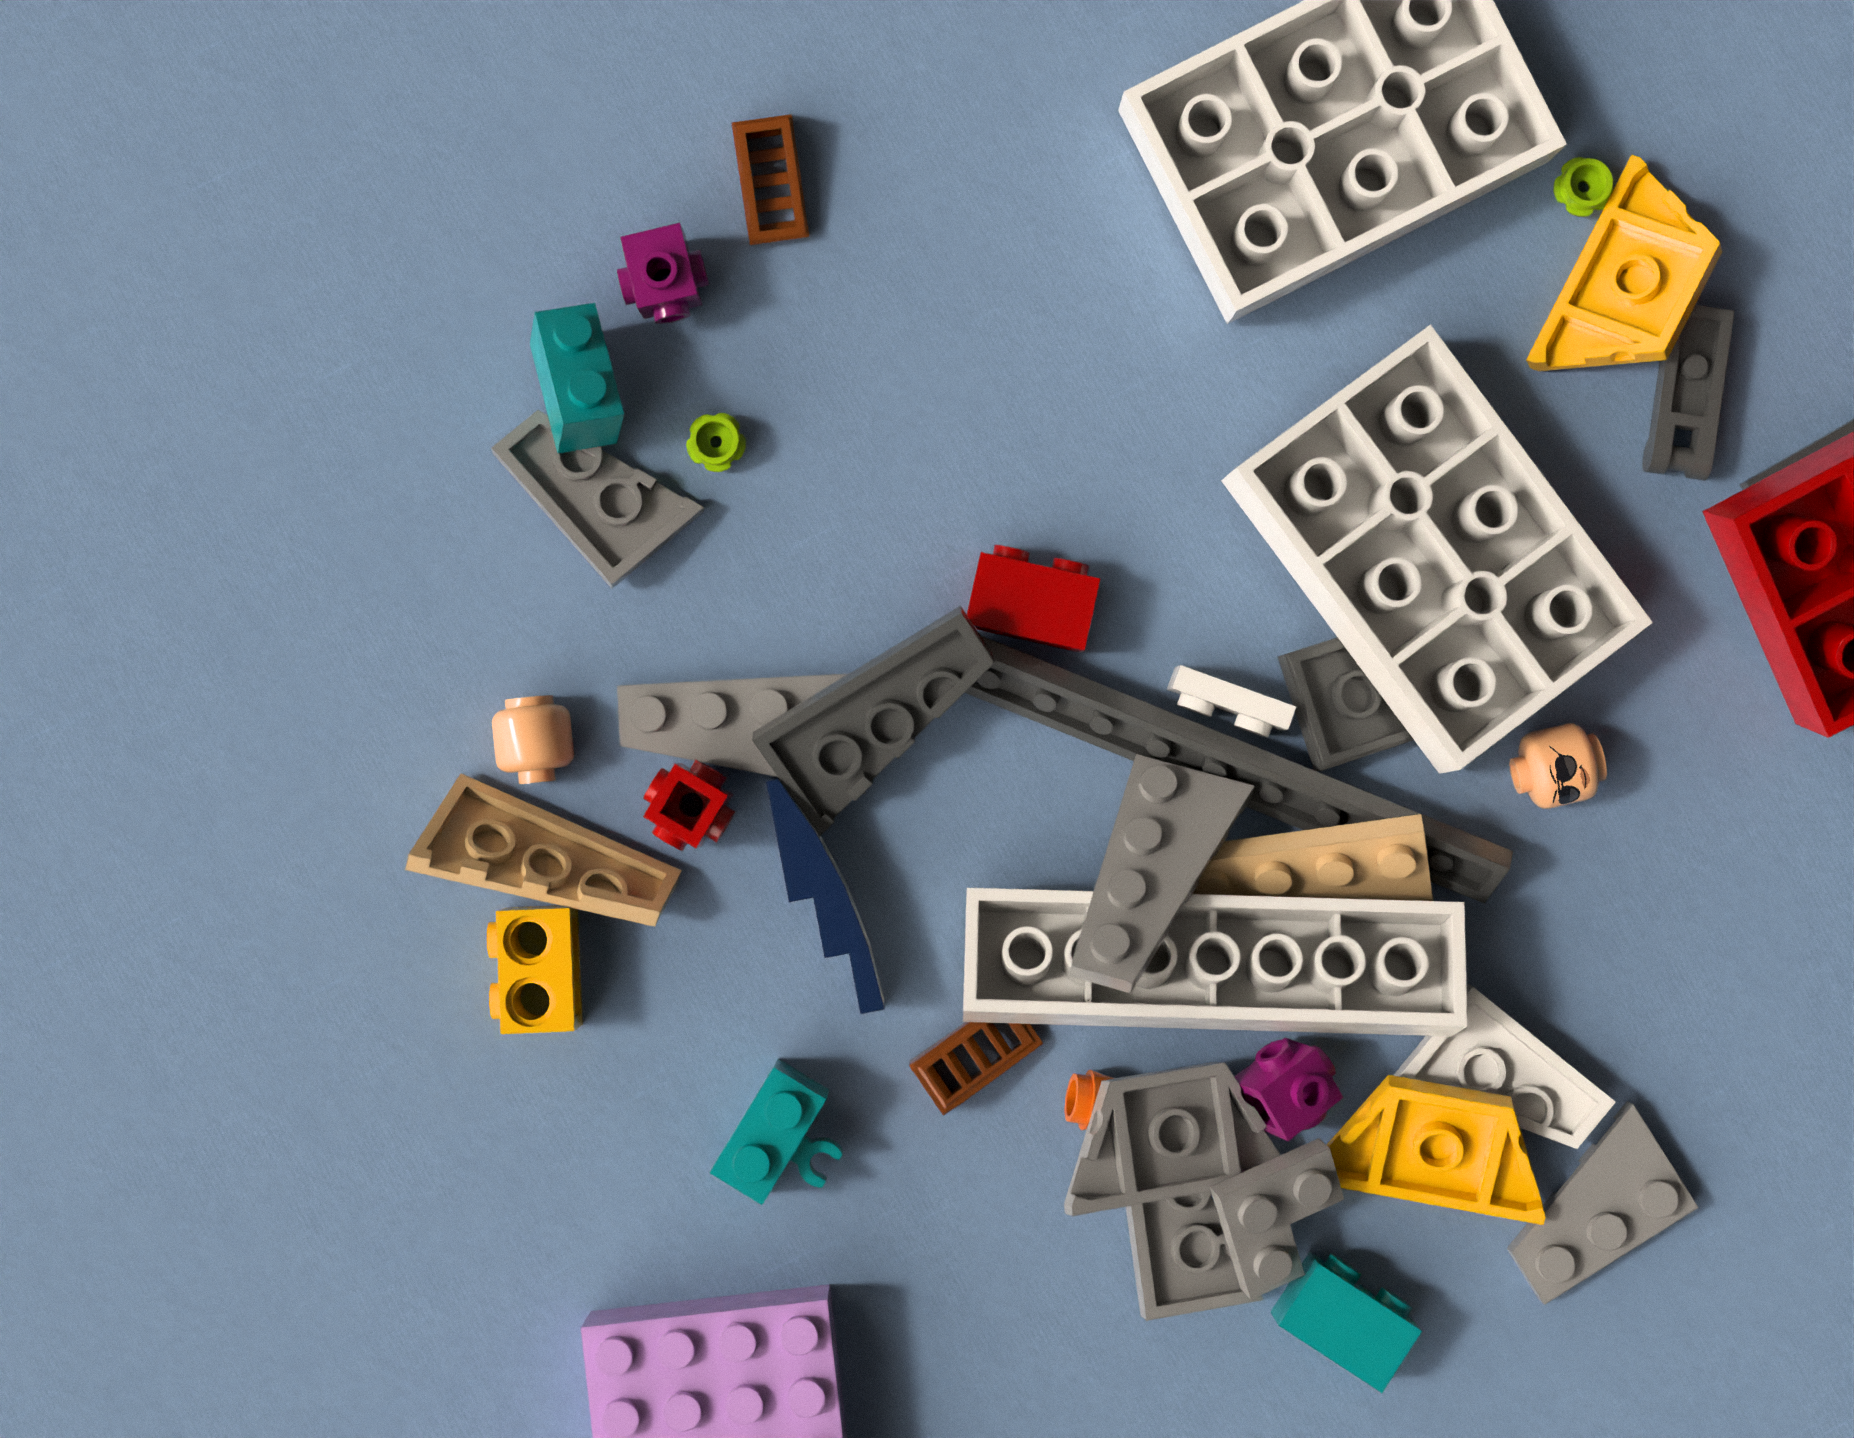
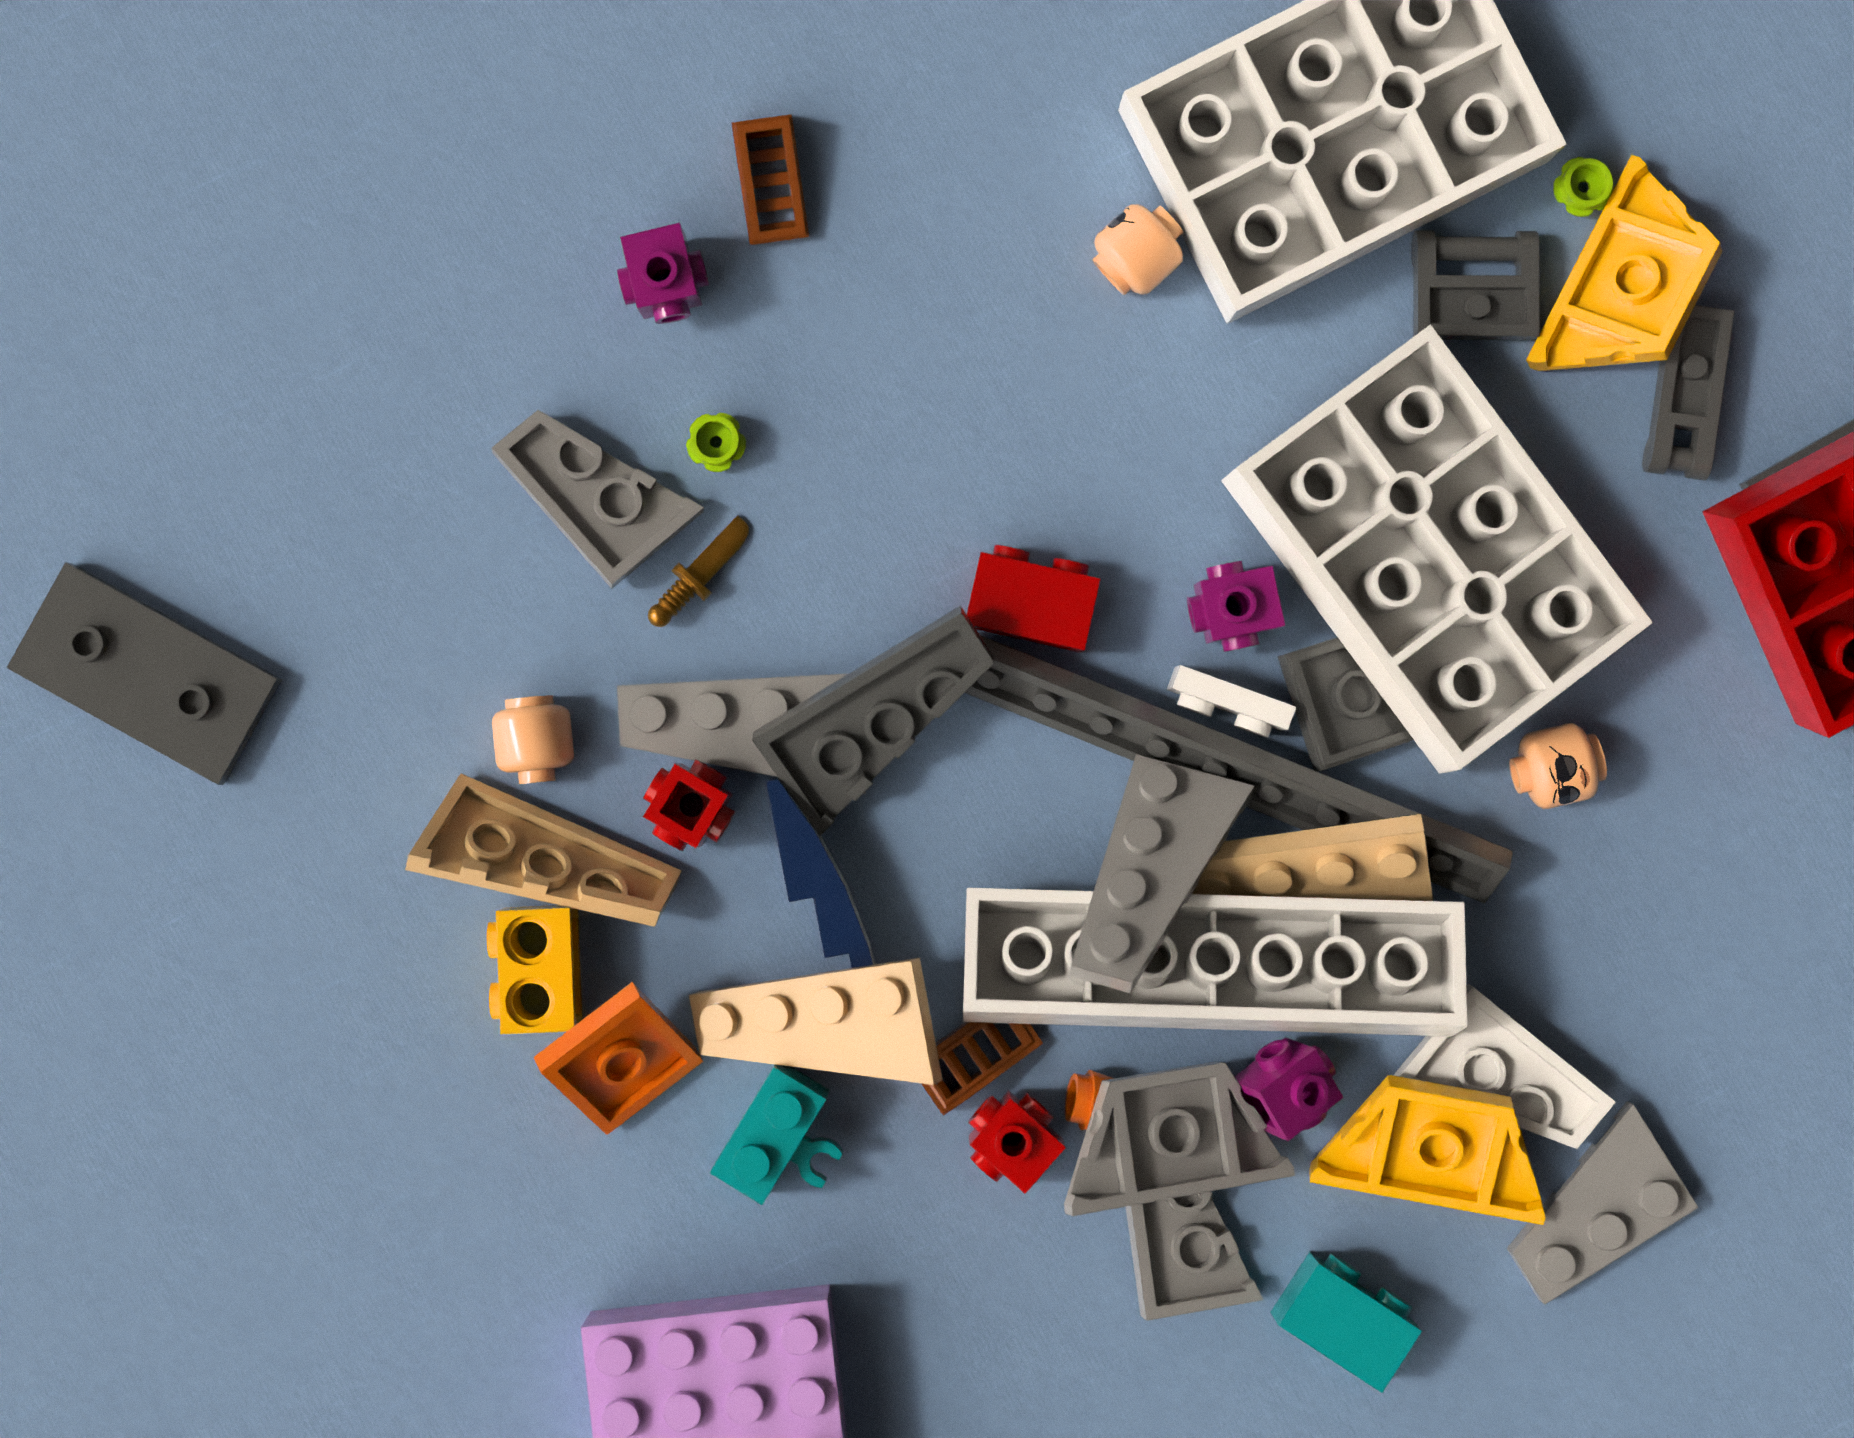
teal brick [530,303,624,454] -> none
light grey plate [1210,1138,1344,1300] -> none
none -> dark grey plate [7,562,282,785]
none -> orange plate [533,982,704,1135]
none -> pearl gold piece [648,515,749,627]
none -> wing [689,958,942,1085]
none -> red brick [968,1090,1066,1194]
none -> light nougat head [1092,204,1184,295]
none -> magenta brick [1187,561,1285,652]
none -> dark grey plate [1411,230,1539,340]

